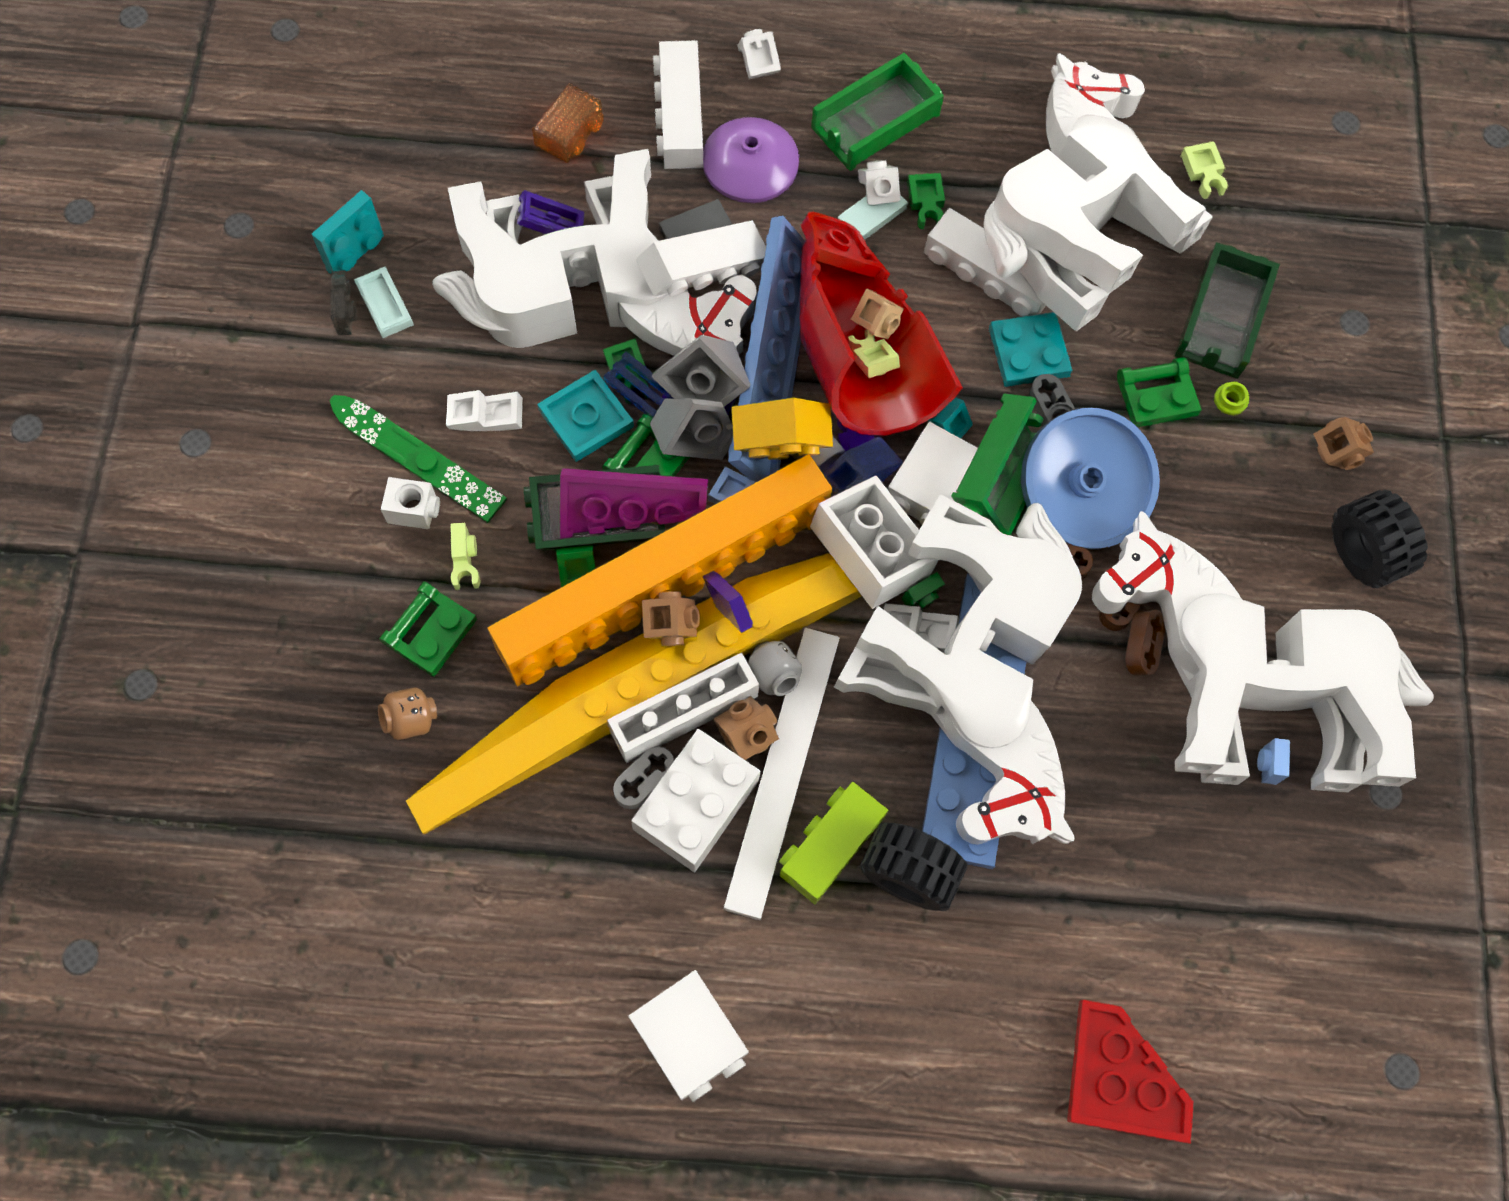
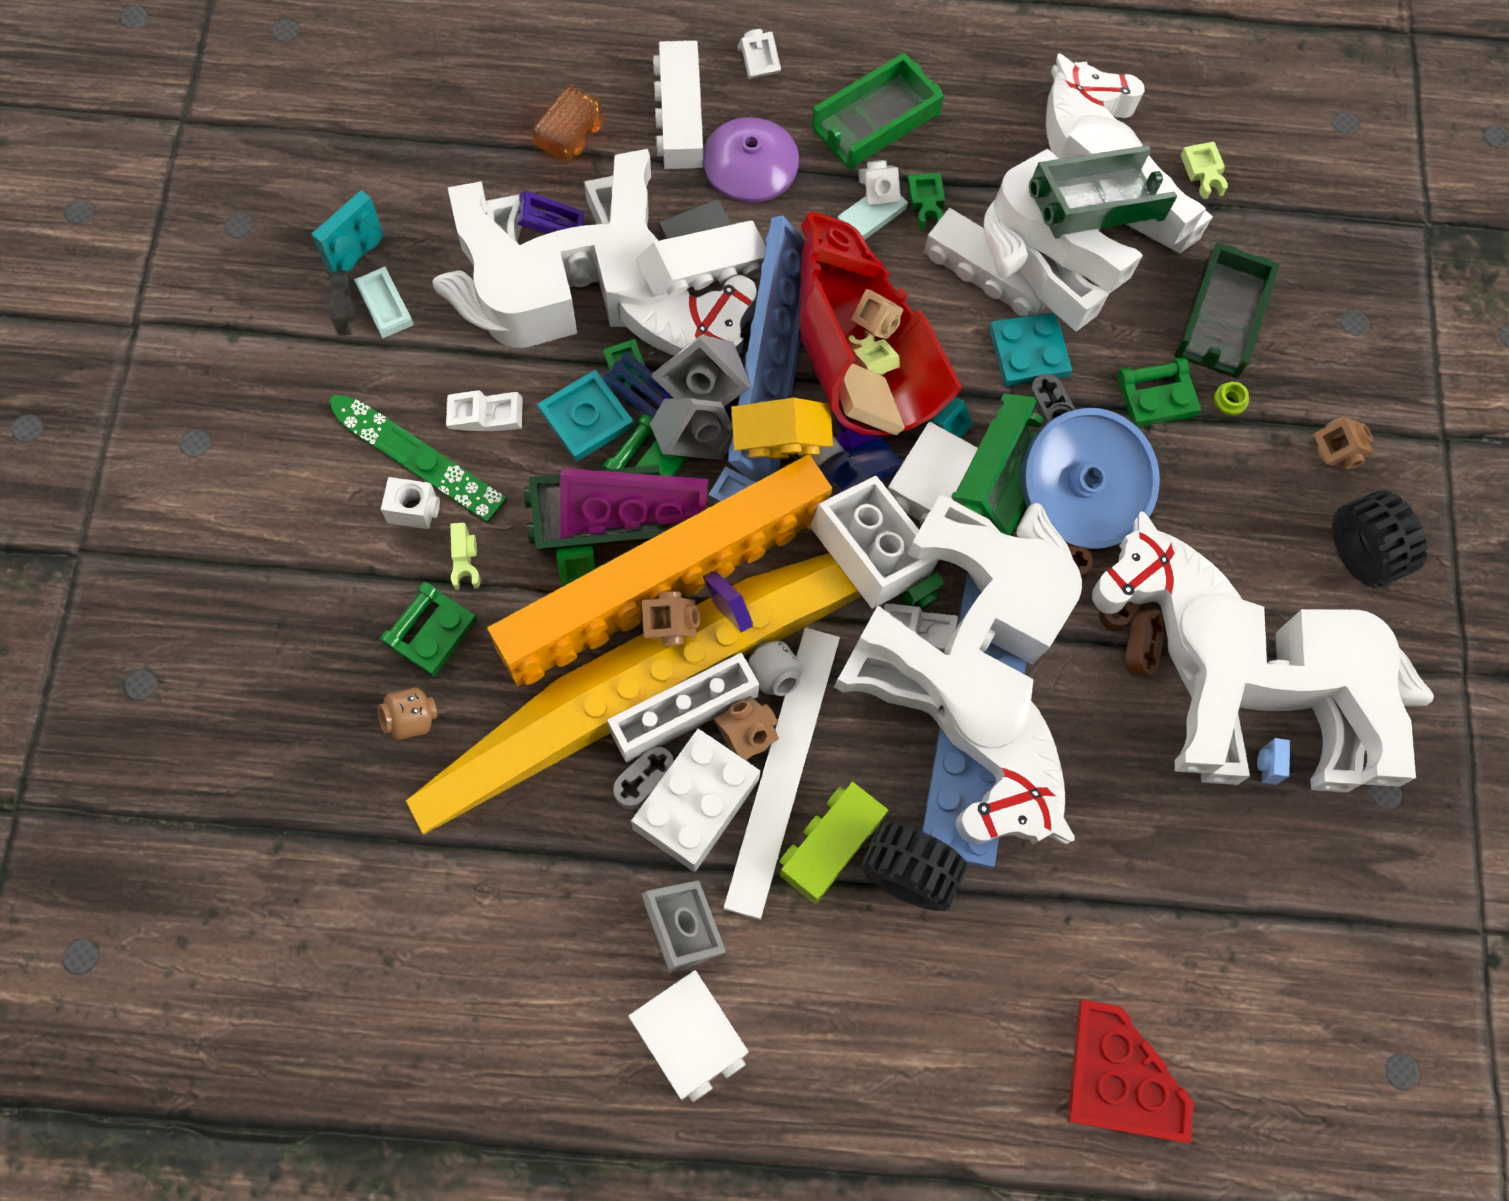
none -> light grey slope [641,880,726,975]
none -> tan tile [839,363,905,435]
none -> dark green door [1028,145,1178,239]

